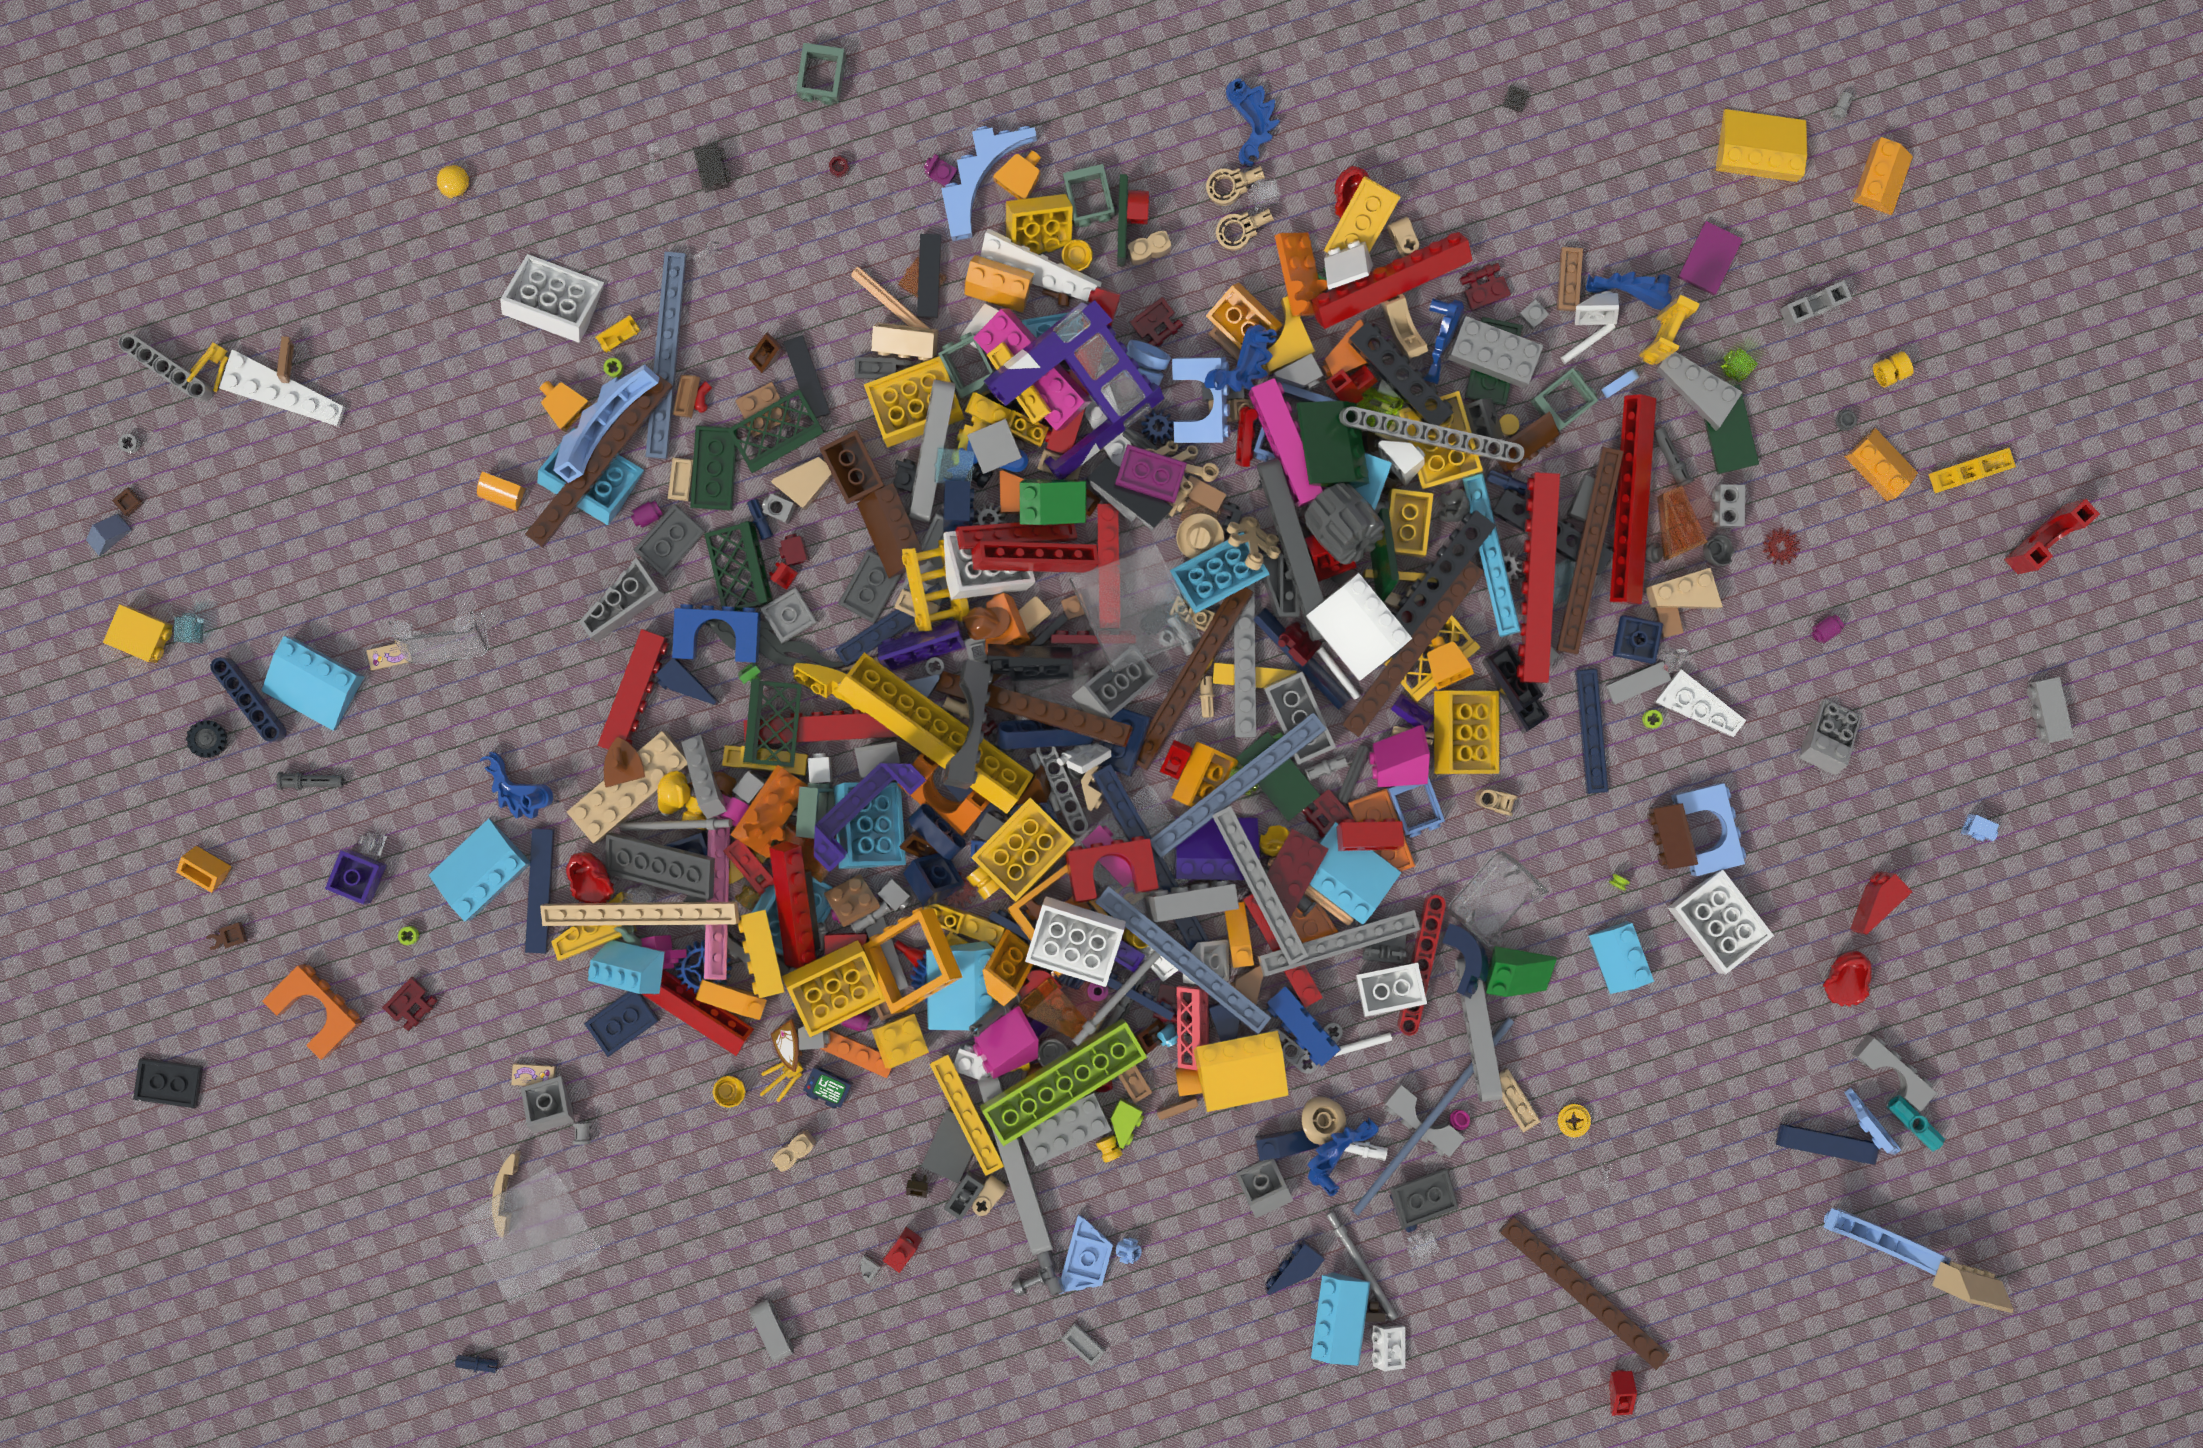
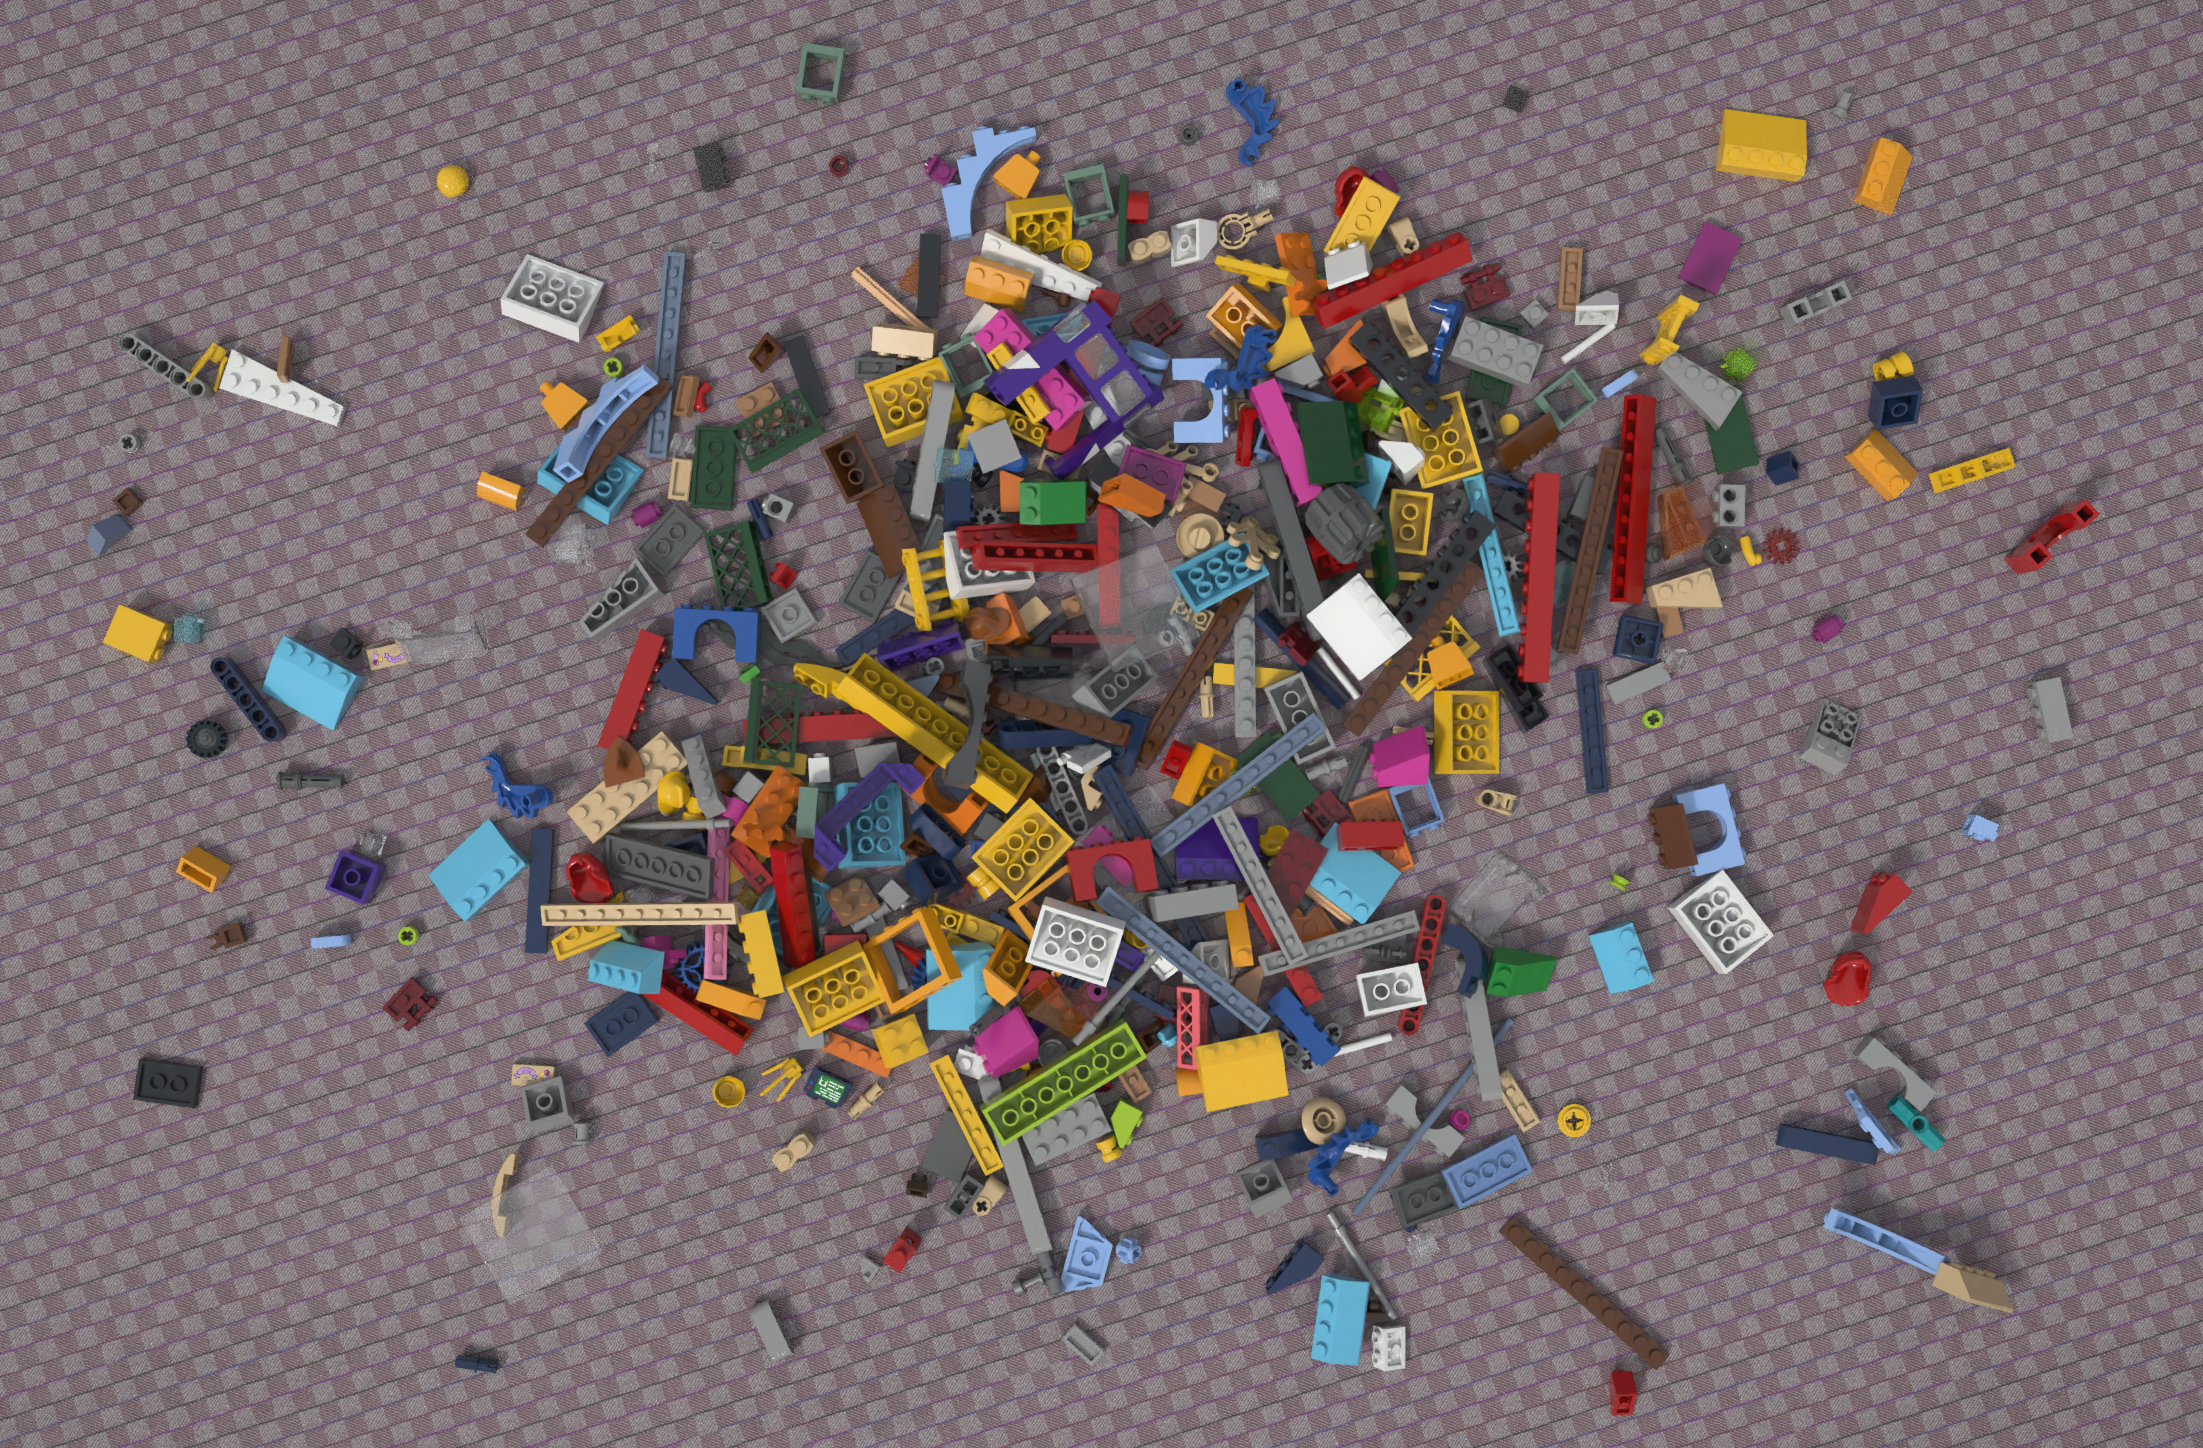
orange arch [262,964,363,1060] -> none
shield [770,1019,802,1072] -> none
tan slope [771,457,833,510] -> none
dark red brick [779,534,809,567] -> none
dark blue gear [1141,409,1175,445] -> none
medium nougat tile [1157,1096,1199,1120] -> none
tan pin [1206,166,1265,206] -> none
light grey beam [1339,407,1524,462] -> none
dark purple plate [1391,693,1434,732] -> none
blue animal [1586,272,1672,310] -> none
white wing [1654,669,1746,737] -> none
dark grey plate [1835,410,1857,431] -> none
none -> light blue beam [310,934,352,949]
none -> black bracket [330,627,364,659]
none -> clear brick [556,523,594,567]
none -> clear tile [669,433,697,459]
none -> tan pin [847,1082,886,1120]
none -> orange slope [1098,473,1166,517]
none -> white slope [1171,218,1217,267]
none -> dark grey plate [1179,126,1199,146]
none -> yellow plate [1214,255,1297,292]
none -> magenta brick [1370,169,1400,193]
none -> medium blue plate [1441,1133,1533,1209]
none -> yellow arm [1740,536,1762,566]
none -> dark blue panel [1766,451,1799,486]
none -> dark blue brick [1868,375,1923,430]

